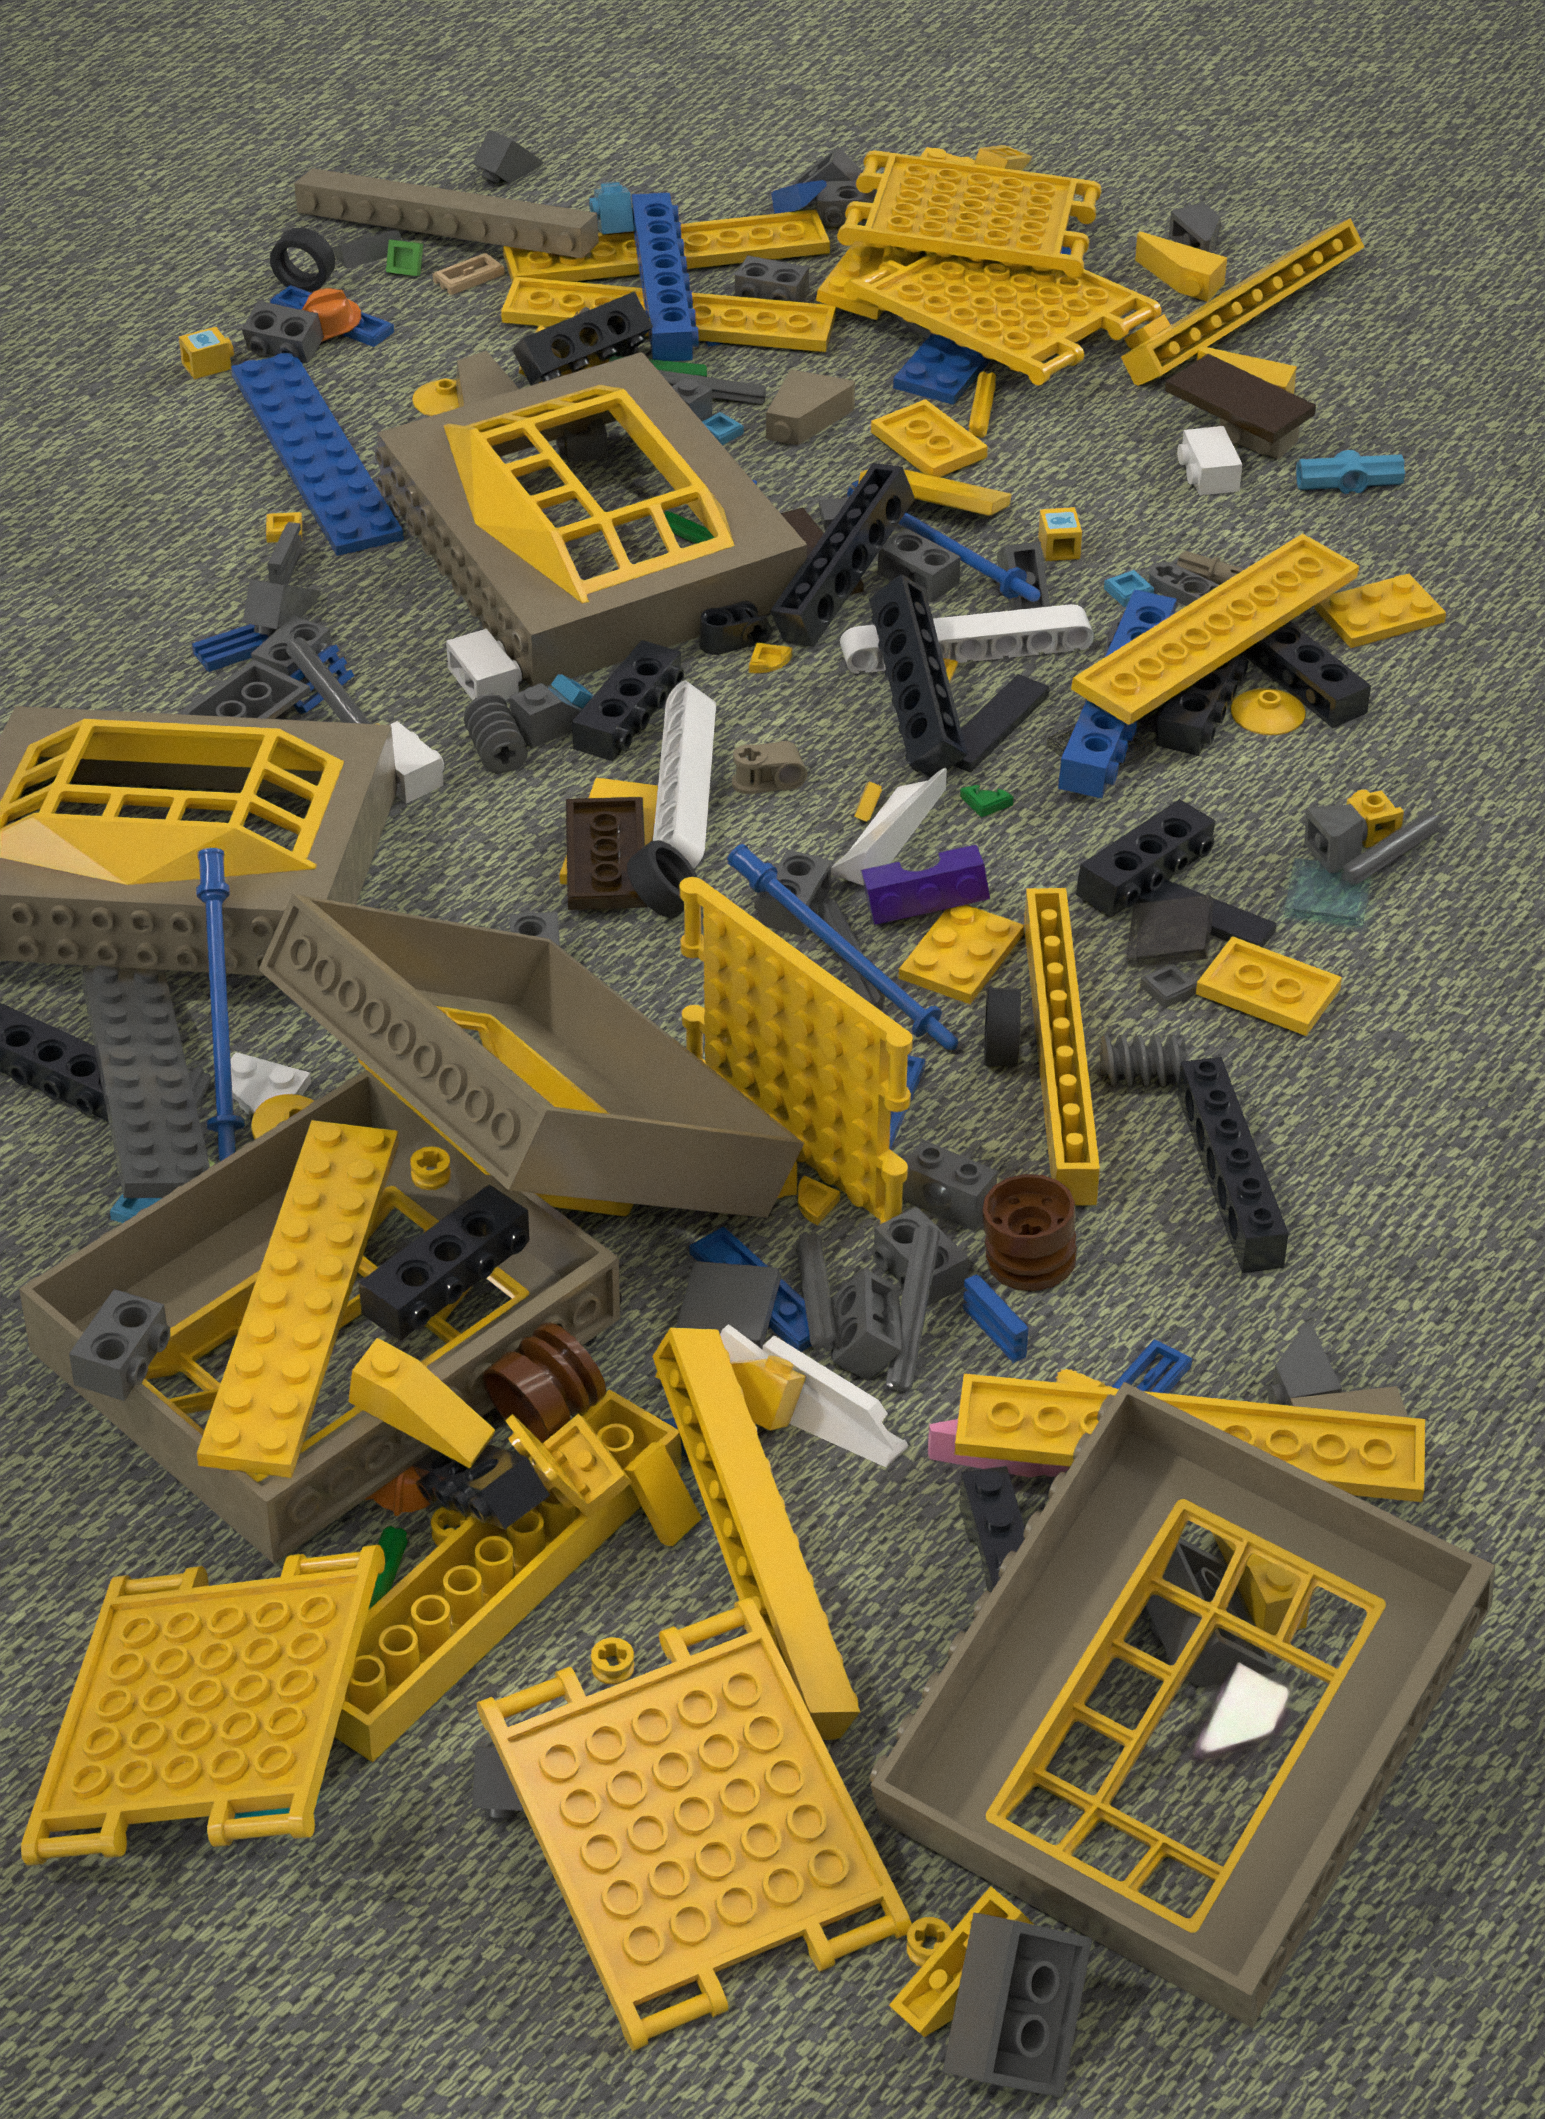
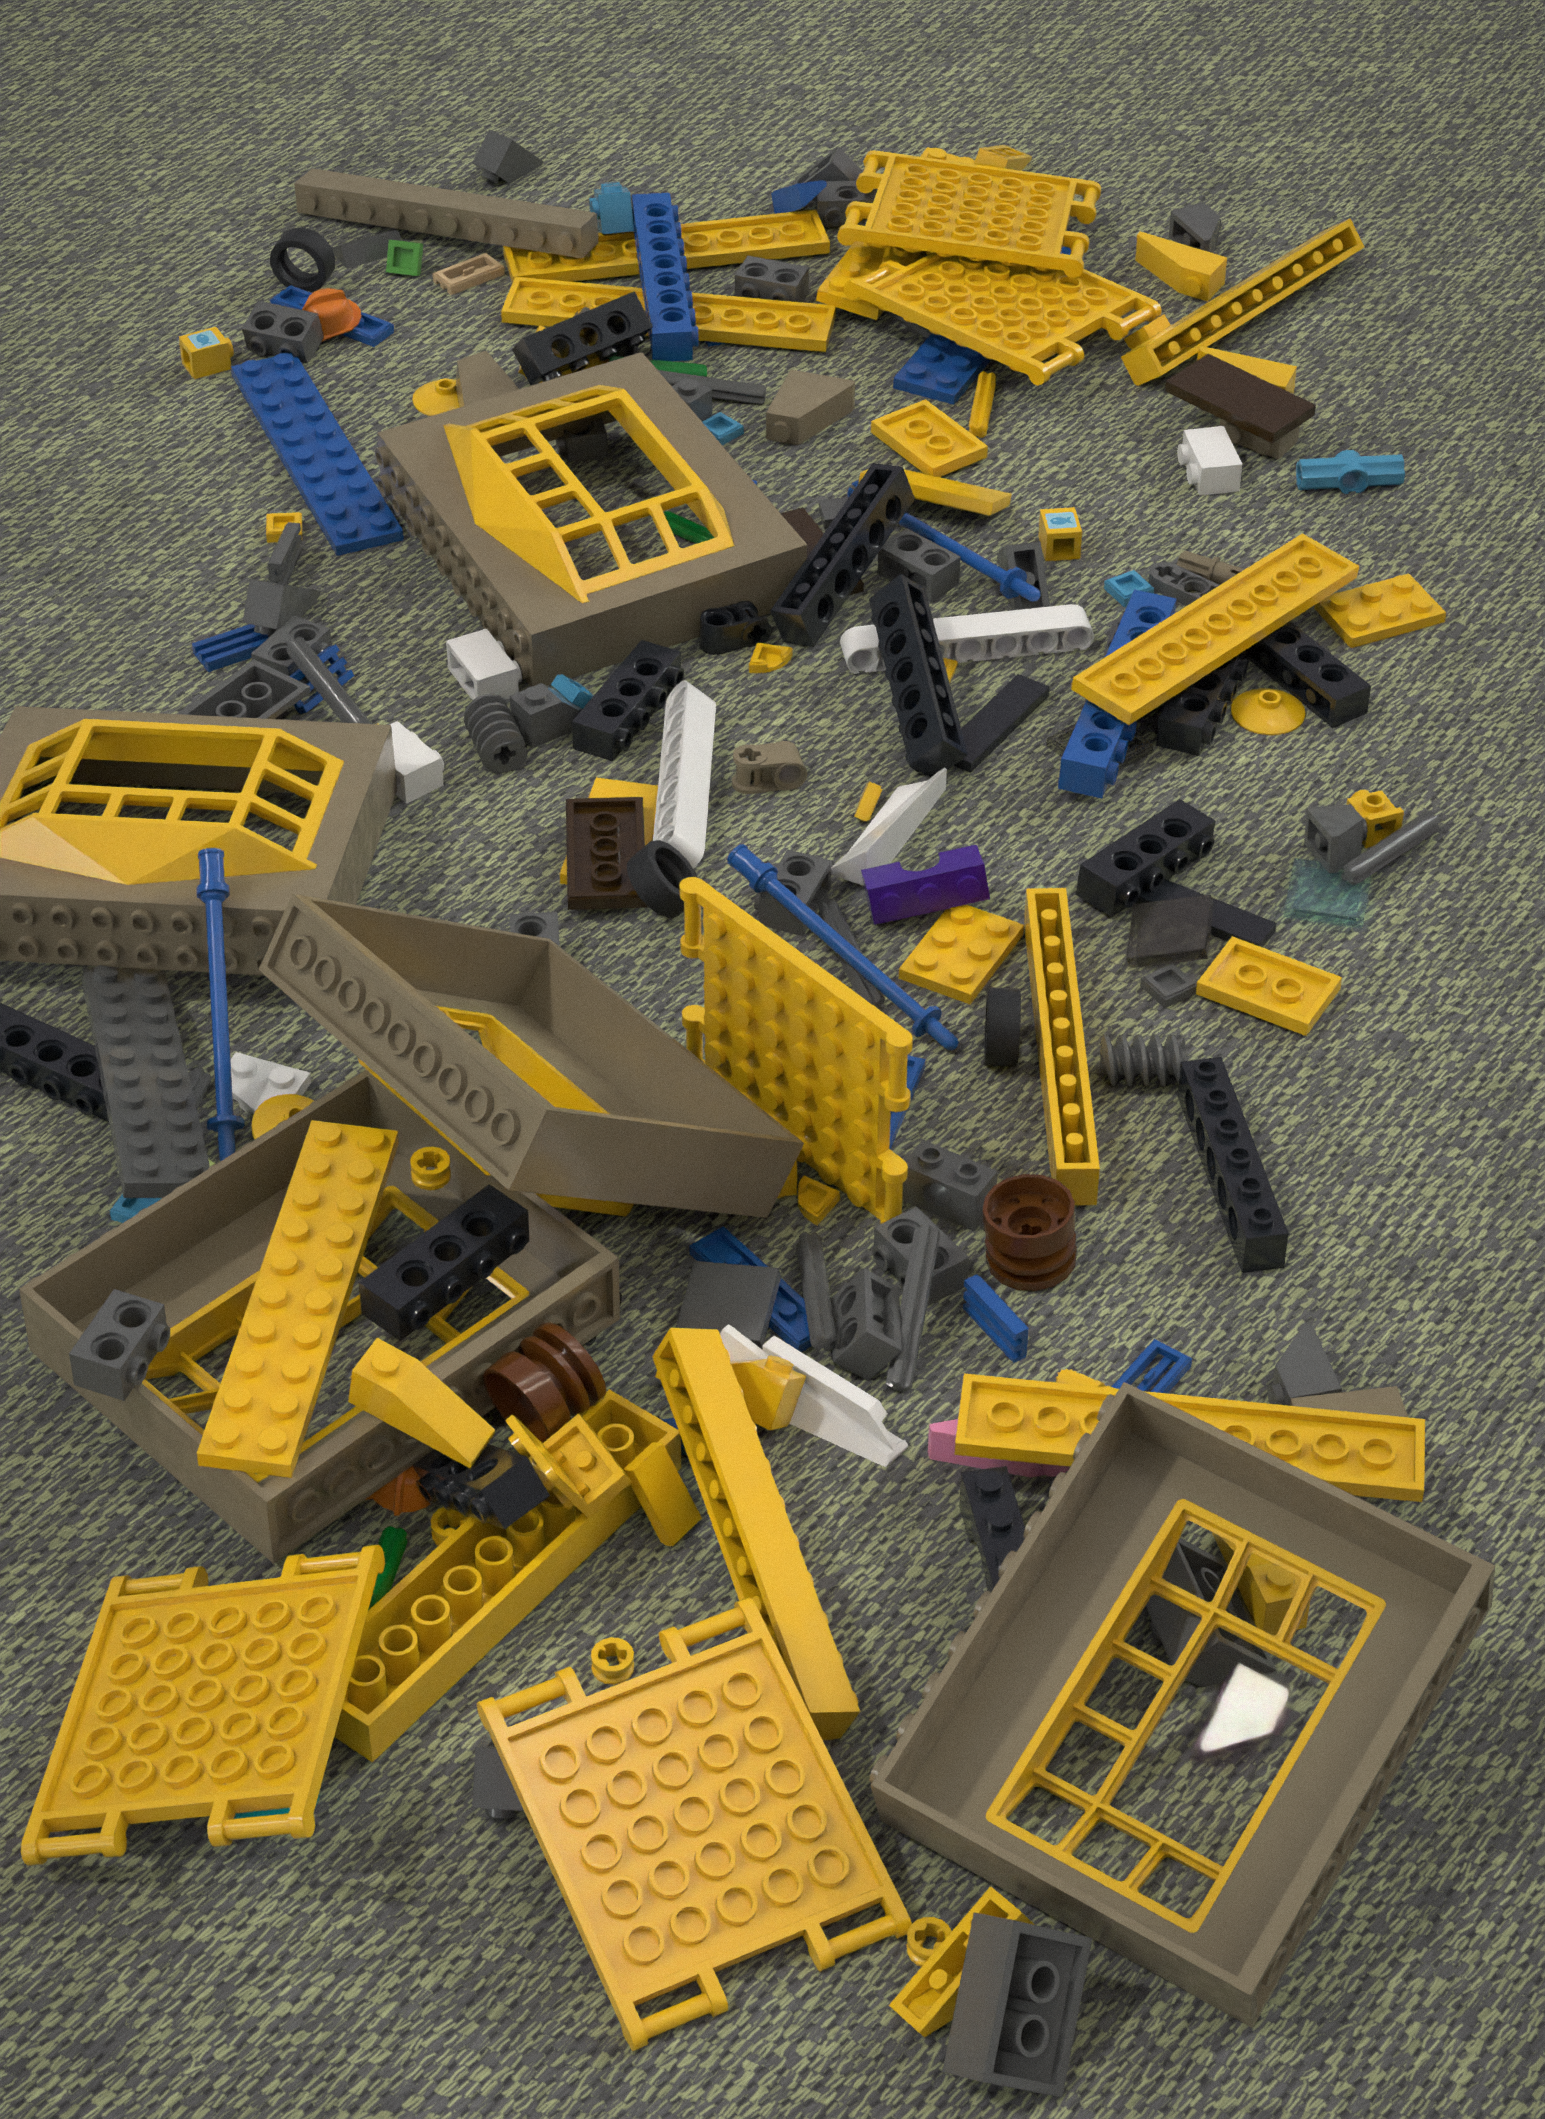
green tile [960,785,1014,818] -> none

